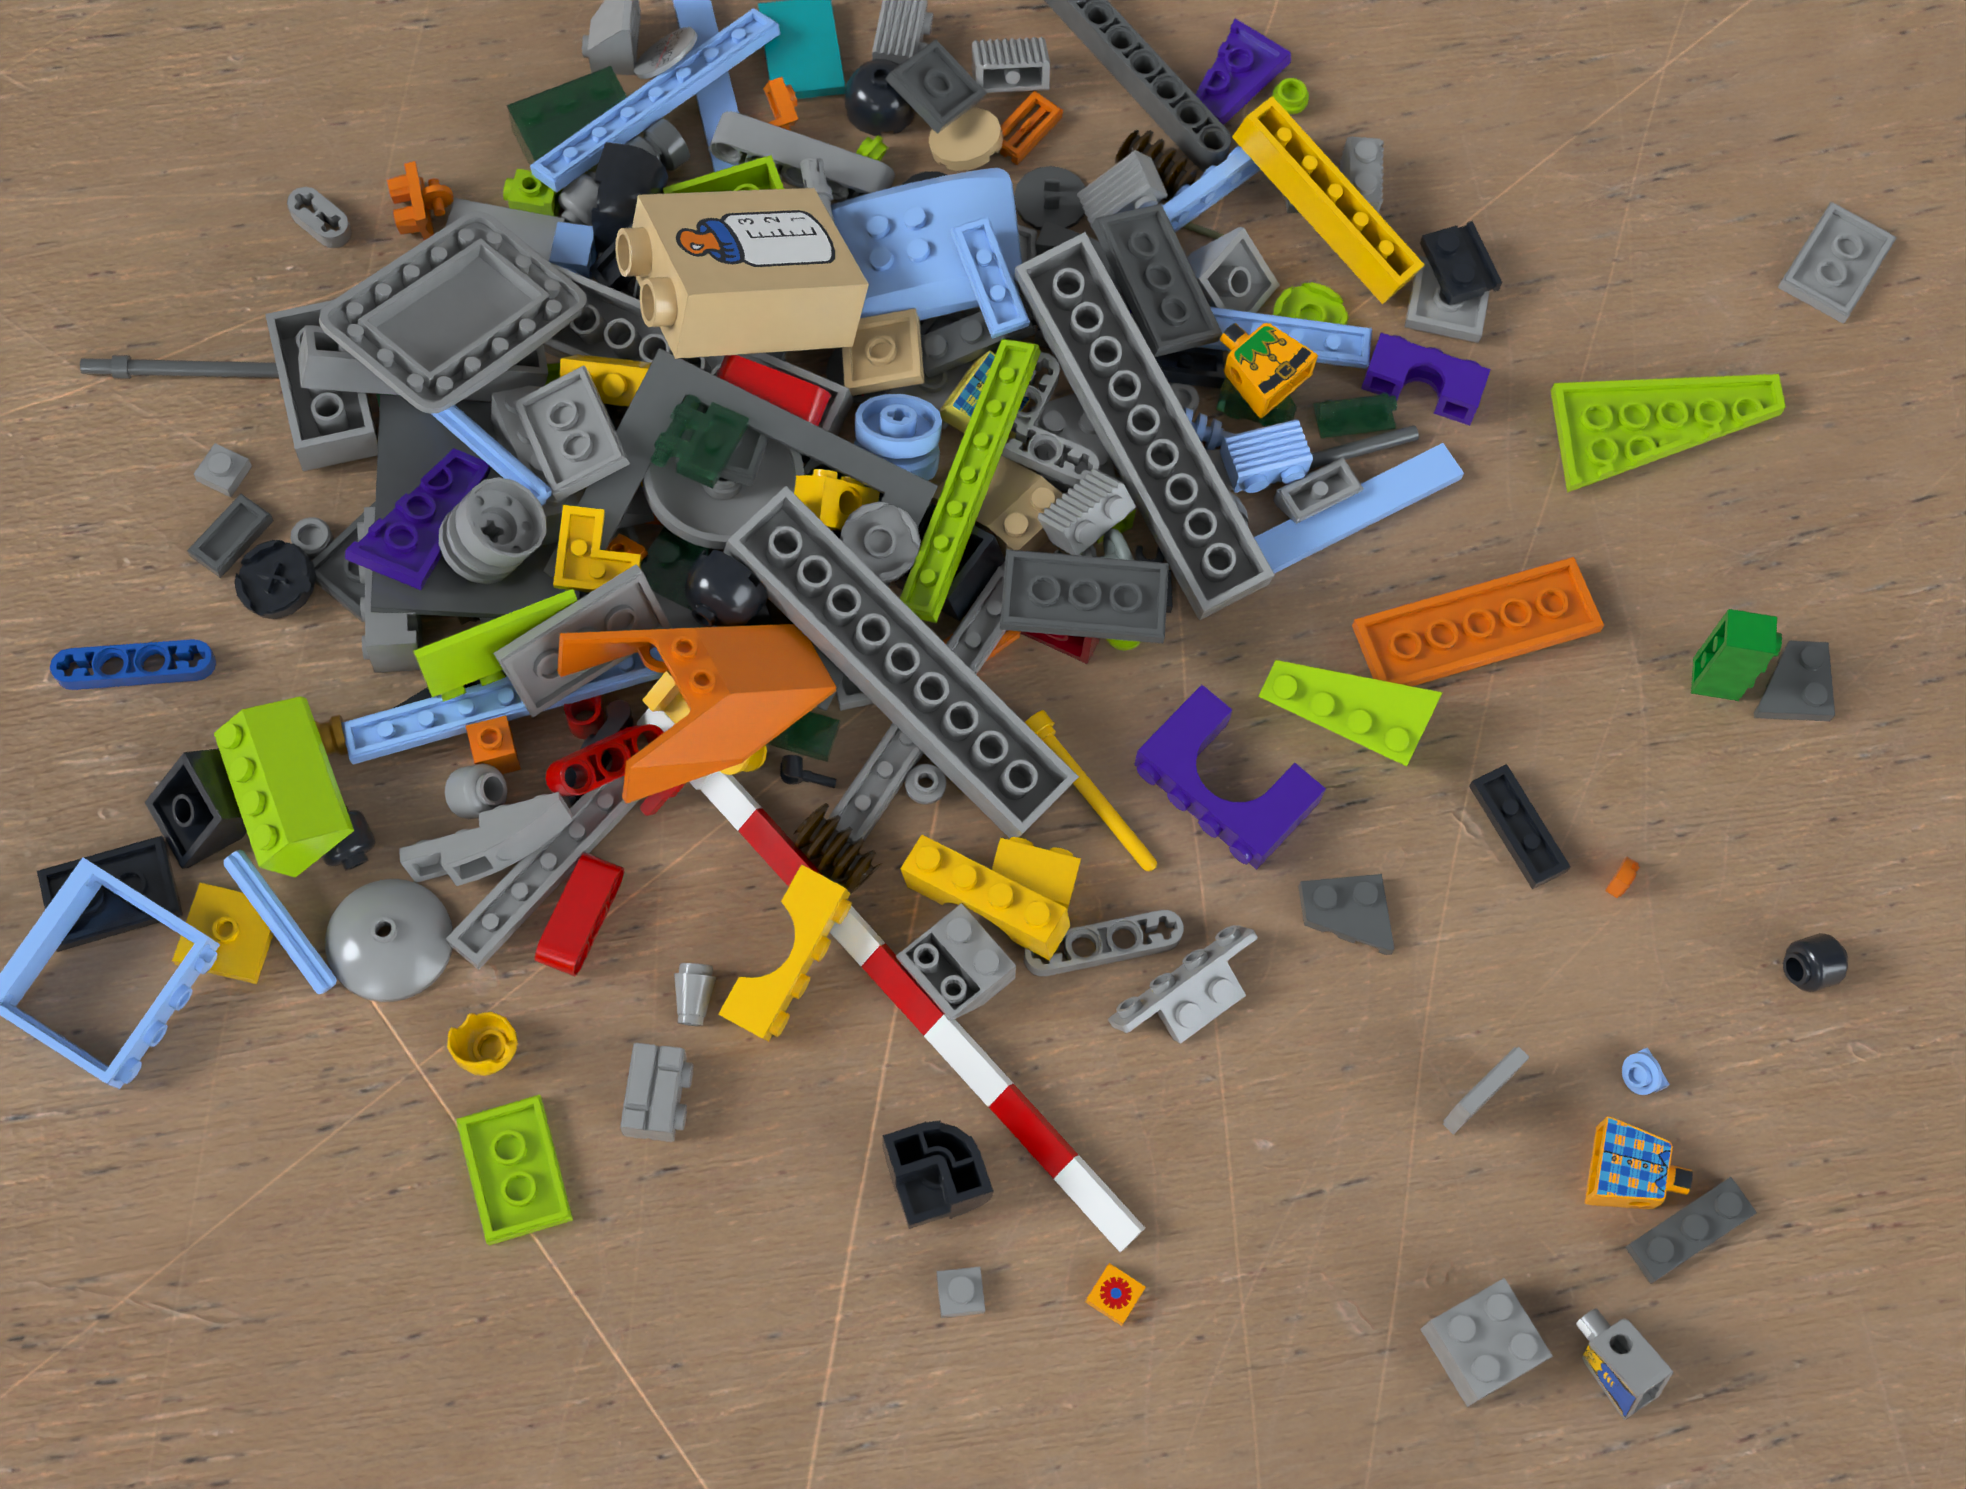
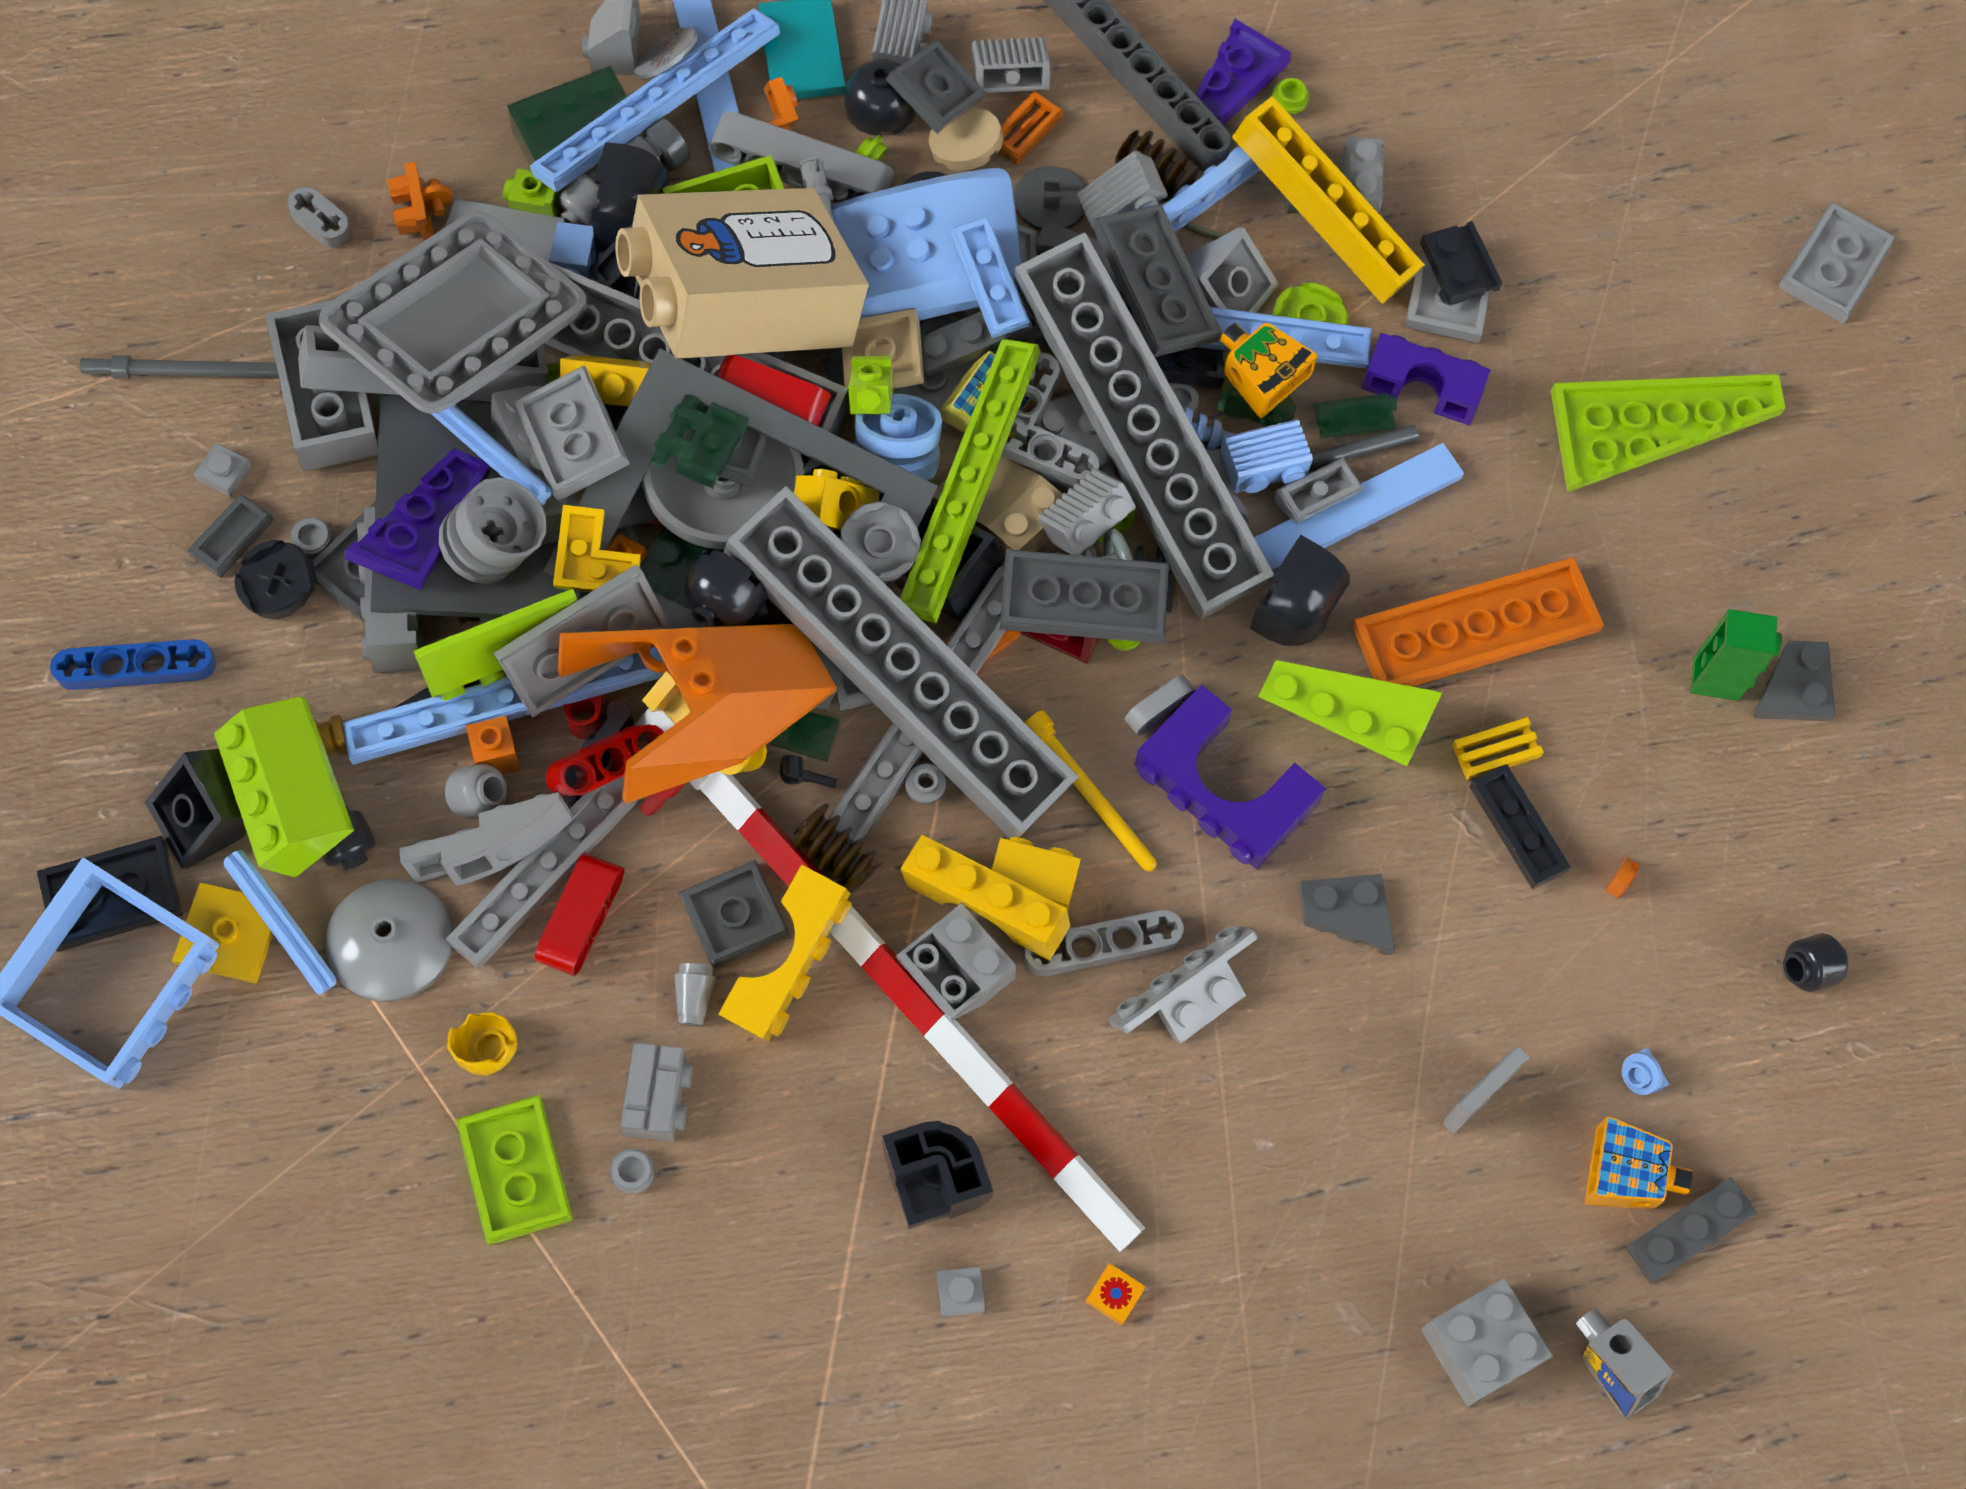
none -> light grey tile [610,1148,654,1194]
none -> dark grey tile [679,860,789,969]
none -> lime brick [848,356,894,414]
none -> light grey beam [1124,675,1196,736]
none -> black brick [1250,535,1350,646]
none -> yellow tile [1452,717,1544,781]

